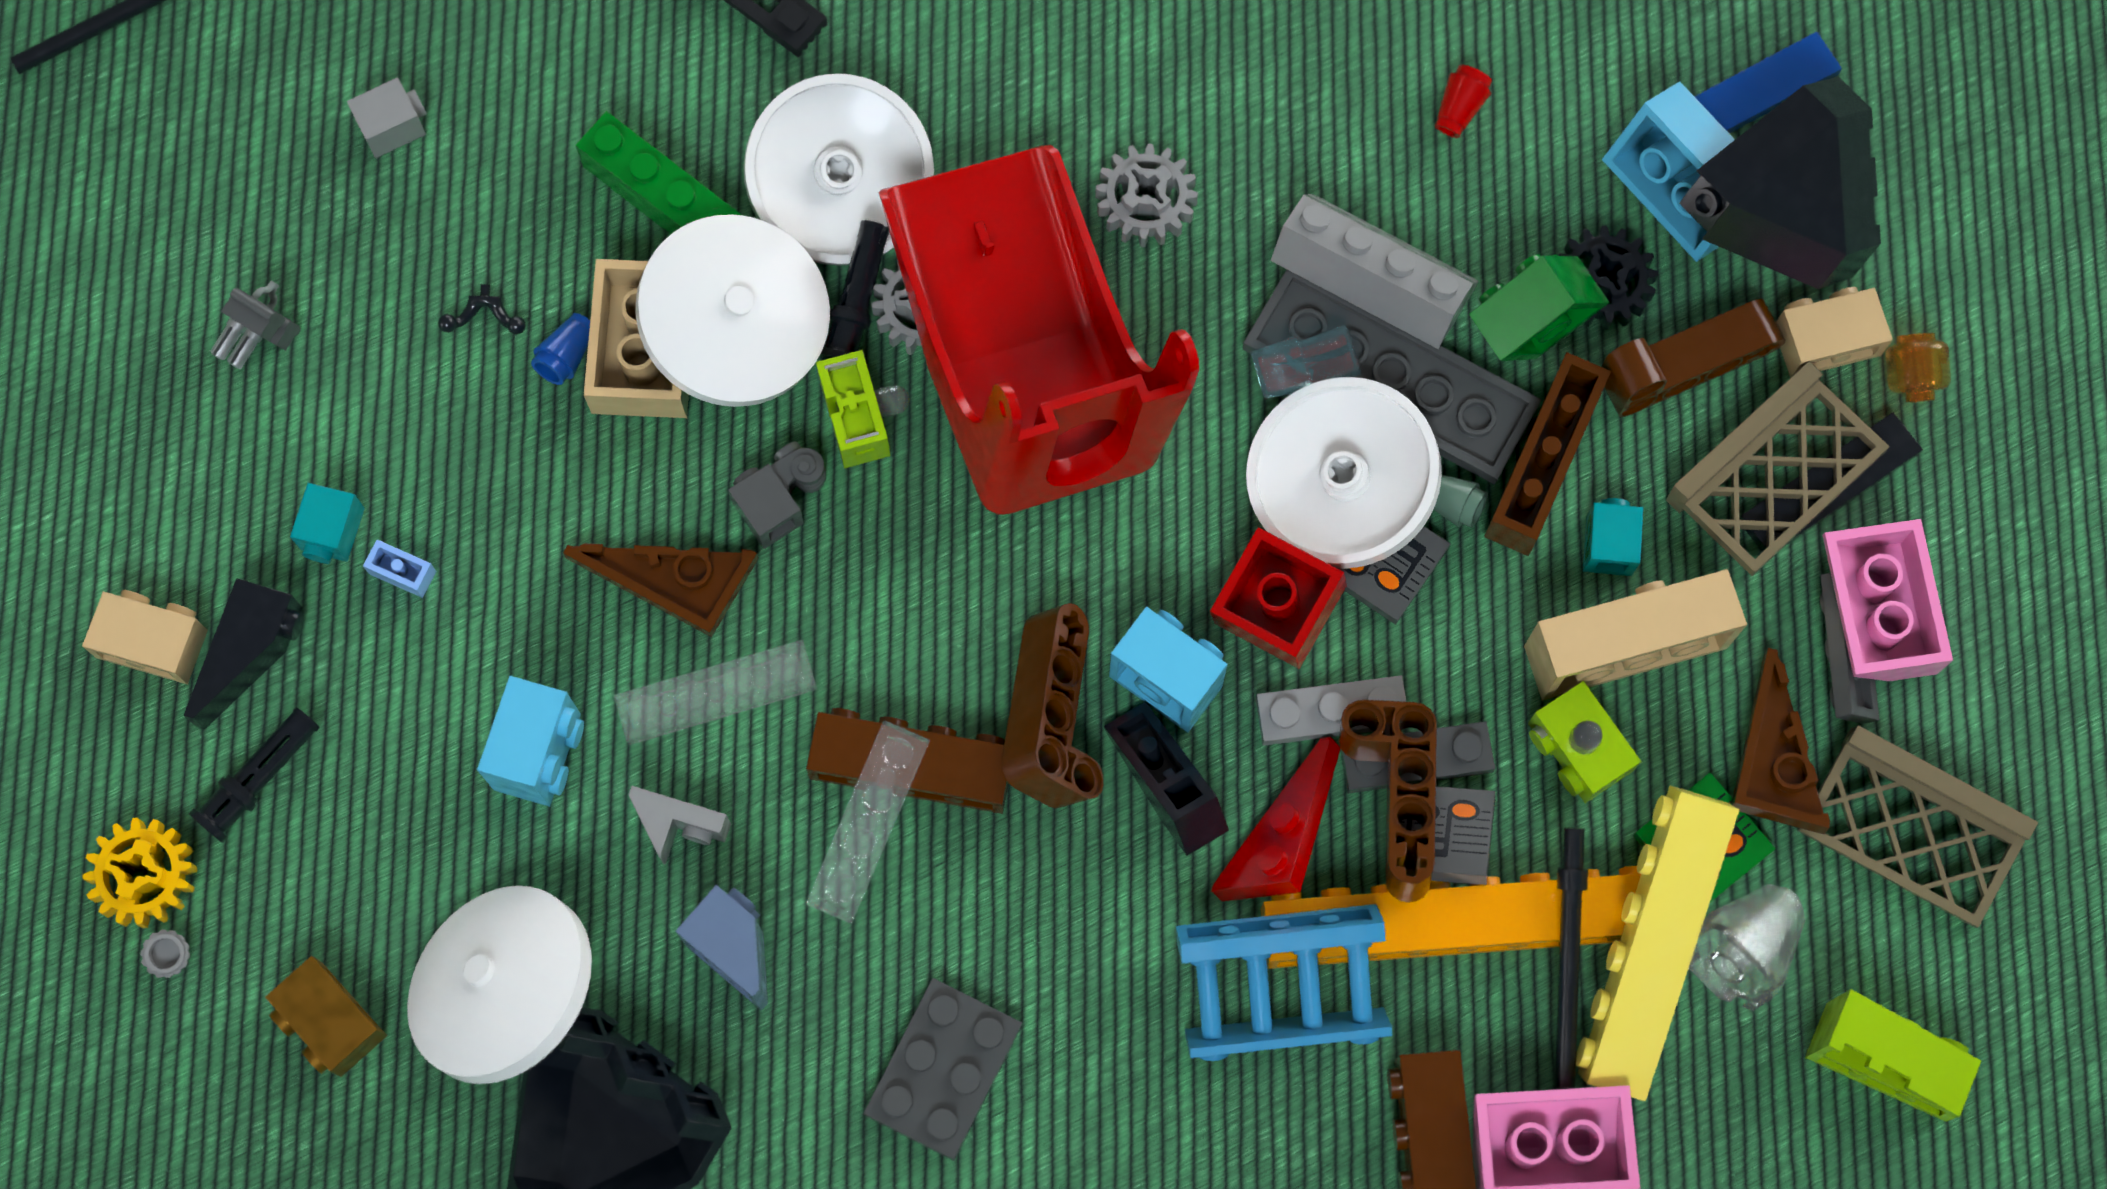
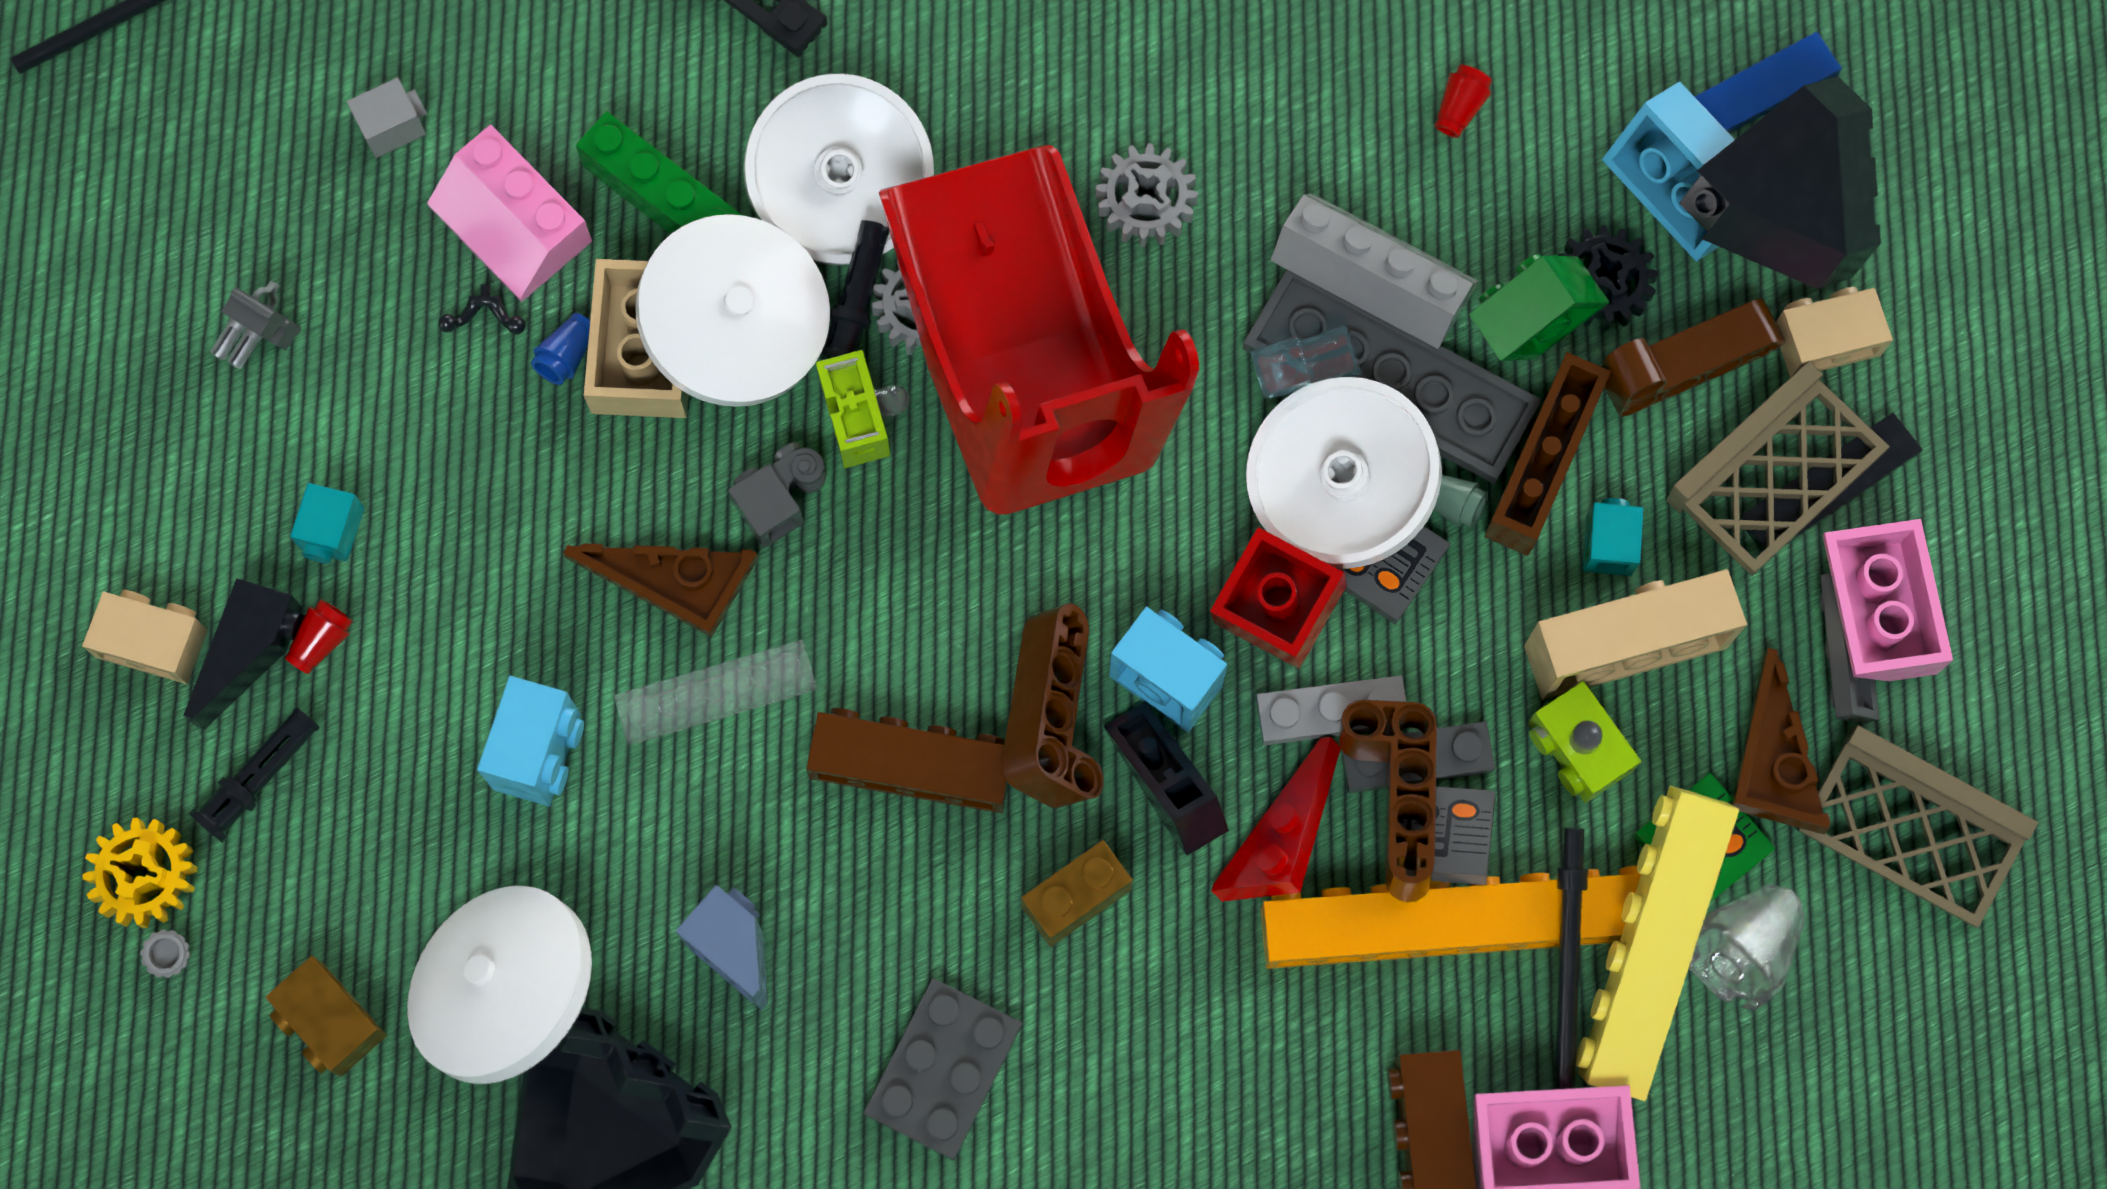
light blue piece [363,540,437,598] -> none
light grey slope [629,786,731,865] -> none
clear plate [806,720,930,924] -> none
dark azure fence [1176,904,1392,1061] -> none
lime wedge [1805,989,1981,1122] -> none
clear orange head [1885,333,1951,403] -> none
none -> red cone [284,599,353,674]
none -> bright pink slope [427,124,592,302]
none -> pearl gold brick [1021,840,1133,948]

